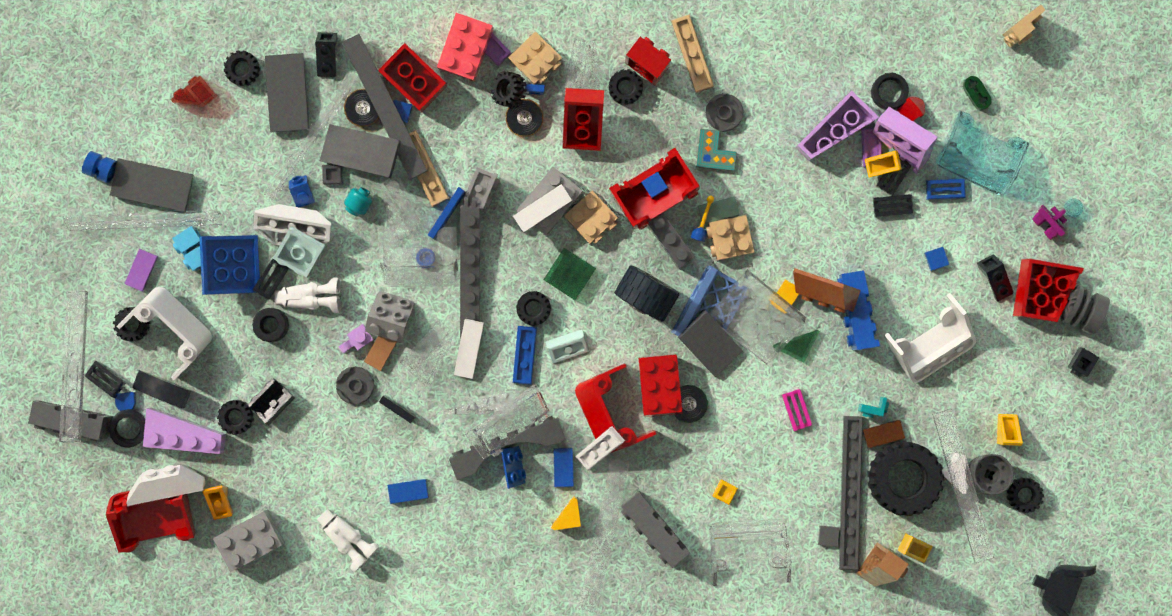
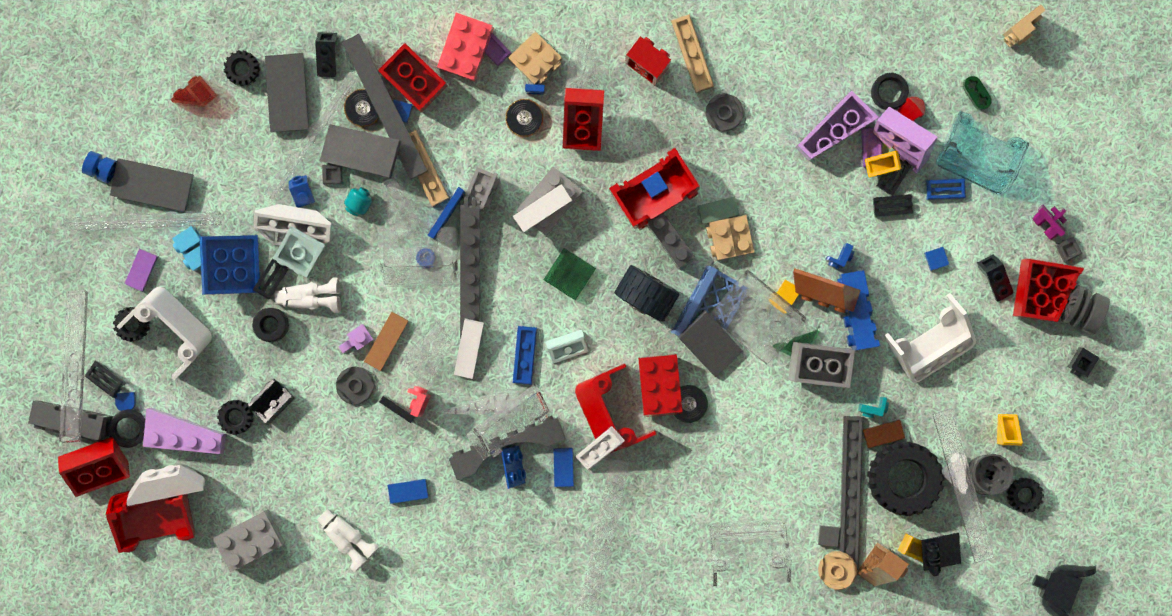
black slope [132,370,192,408] -> none
light orange slope [203,485,233,520] -> none
light grey bracket [365,291,415,343] -> none
black tyre [490,71,527,108] -> none
black tyre [516,291,551,326] -> none
yellow slope [551,496,581,530] -> none
tan plate [564,190,618,244] -> none
black tyre [609,69,643,105] -> none
dark grey wedge [621,491,690,568] -> none
hinge [691,196,714,242] -> none
sand green tile [696,129,737,171] -> none
yellow tile [712,479,738,505] -> none
dark pink tile [782,389,812,431] -> none
clear light blue plate [1063,198,1083,218] -> none
none -> red brick [58,437,130,497]
none -> coral bracket [407,386,431,417]
none -> light grey brick [788,342,855,388]
none -> tan tile [818,551,857,590]
none -> blue bracket [825,243,855,269]
none -> black hinge [921,532,961,576]
none -> dark grey tile [1055,237,1082,262]

